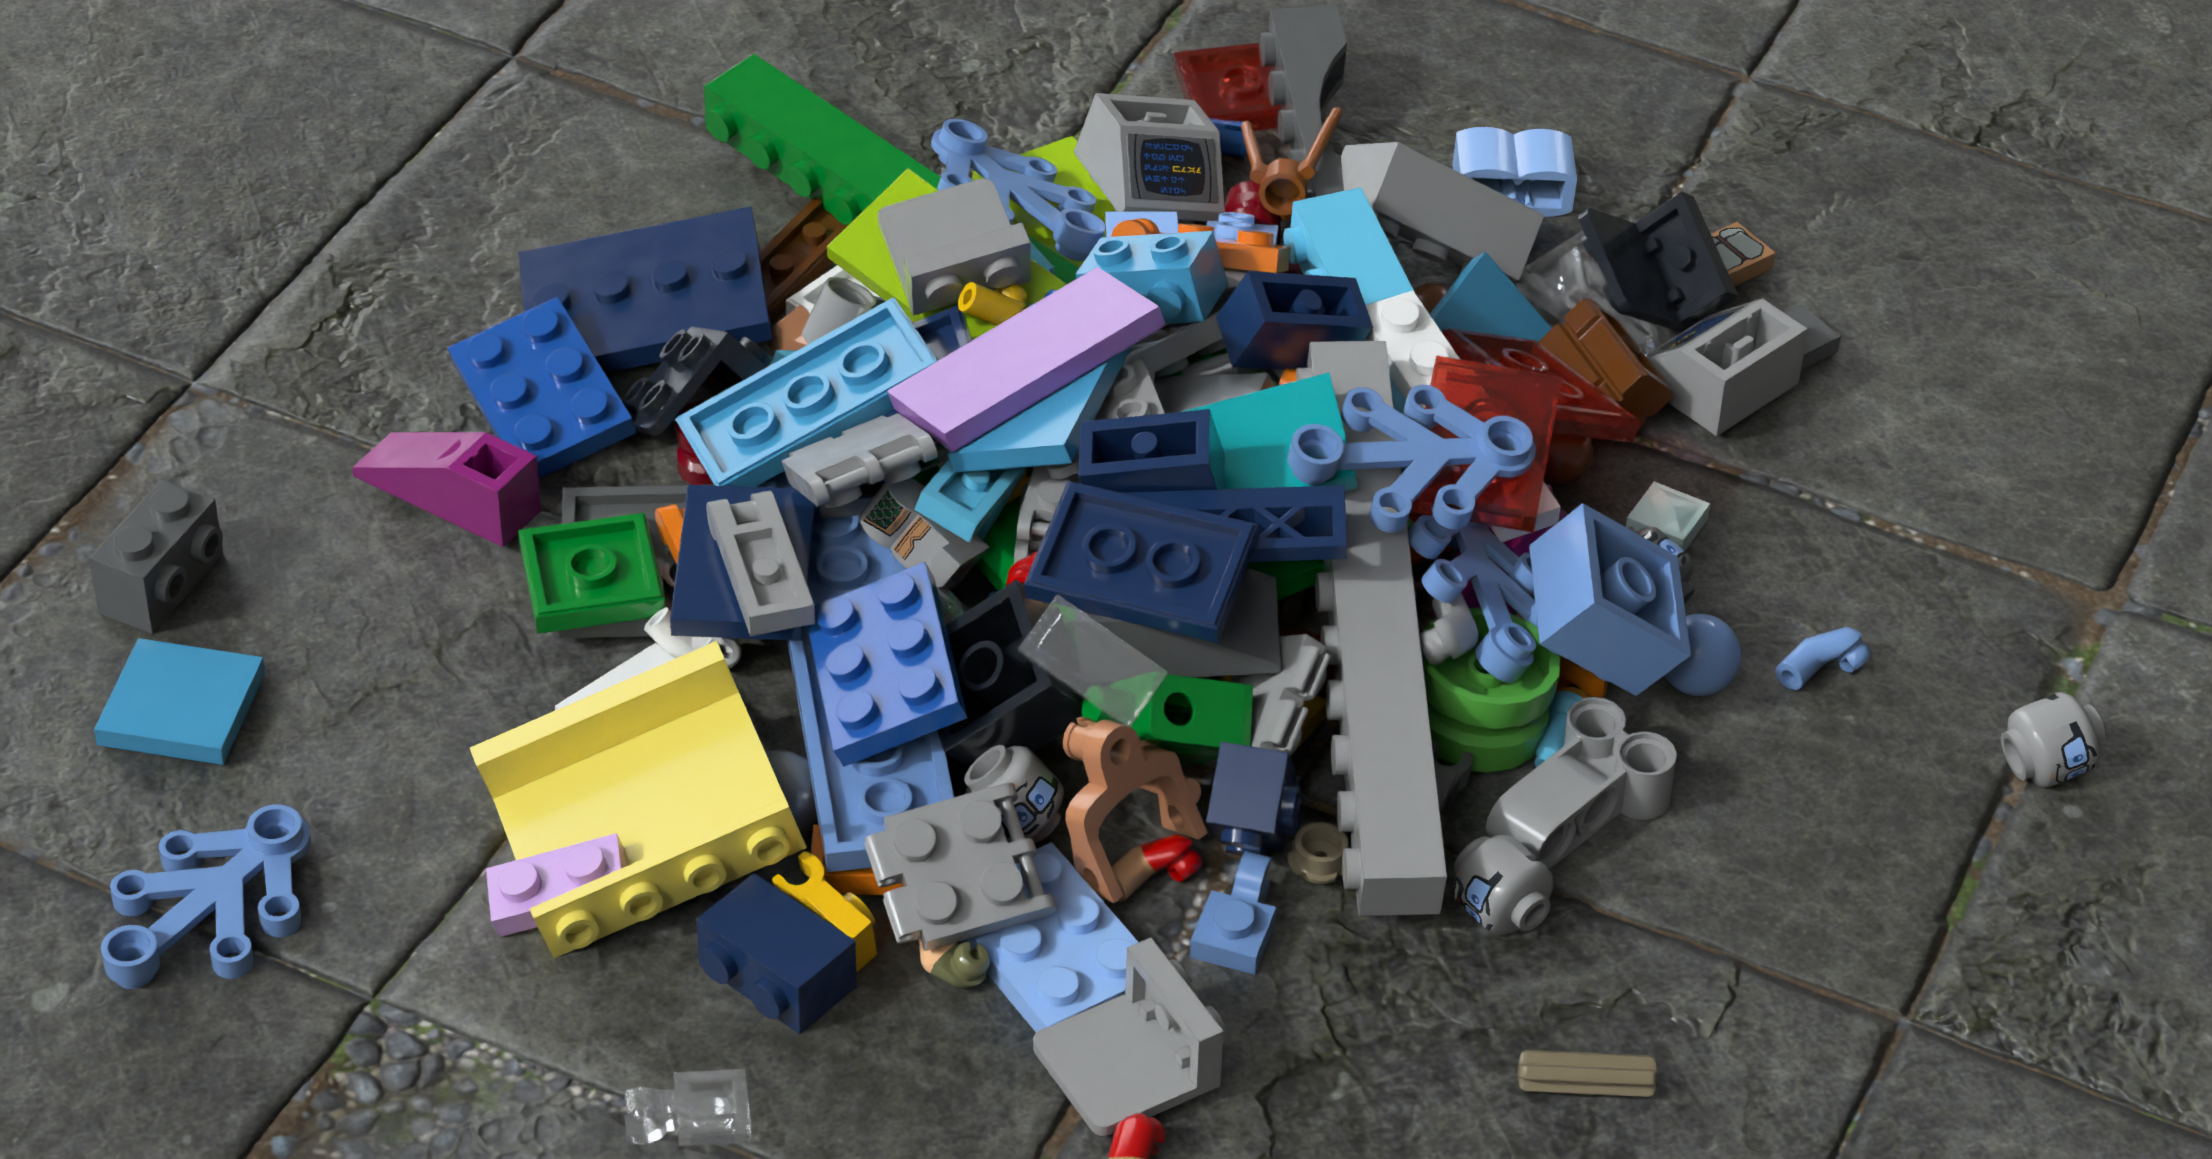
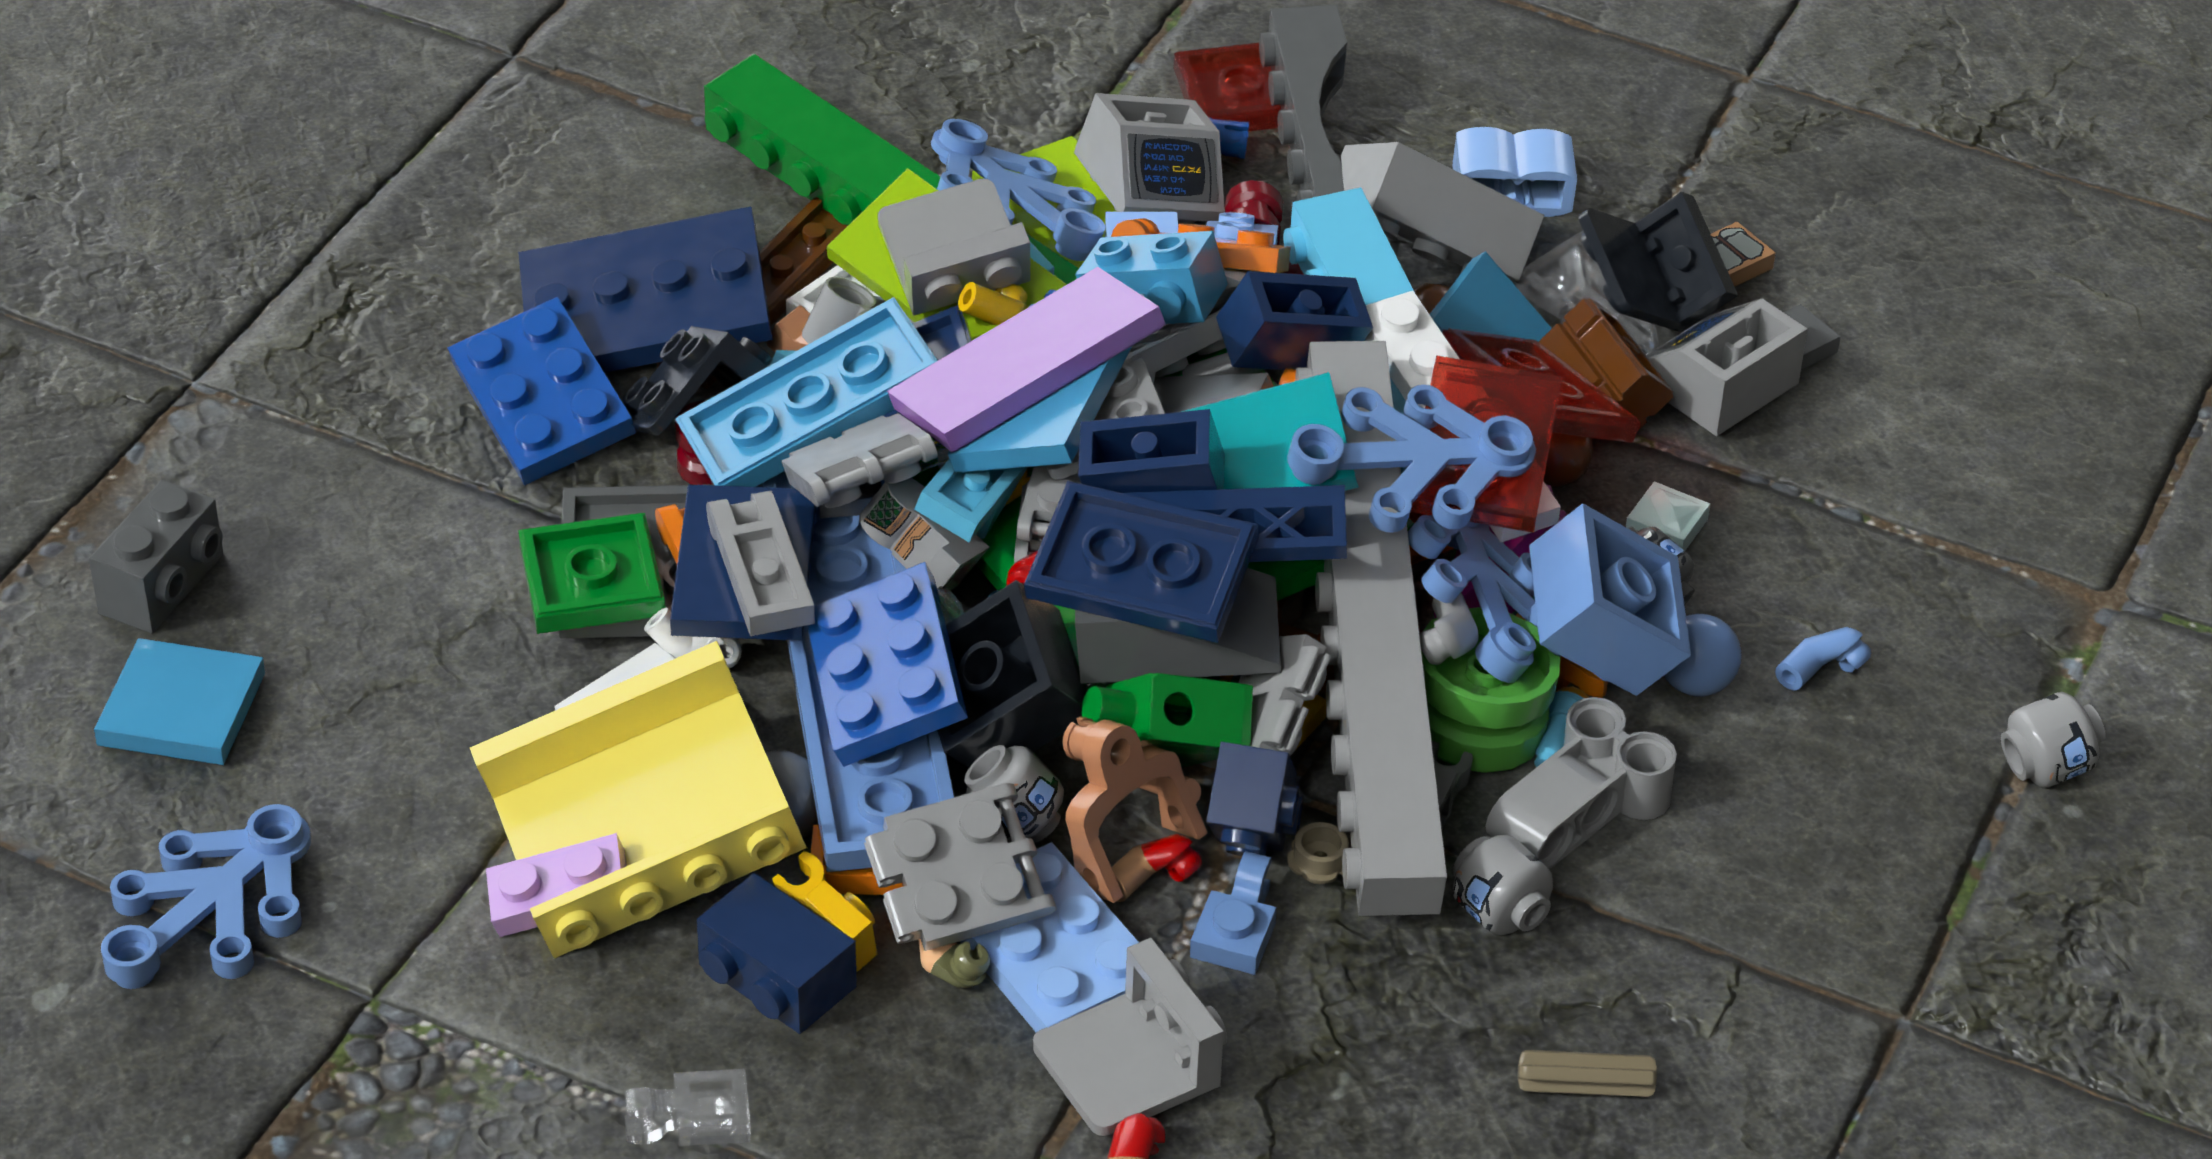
magenta slope [352,432,541,547] -> none
clear tile [1018,594,1168,727] -> none
dark orange plant [1241,107,1343,221] -> none

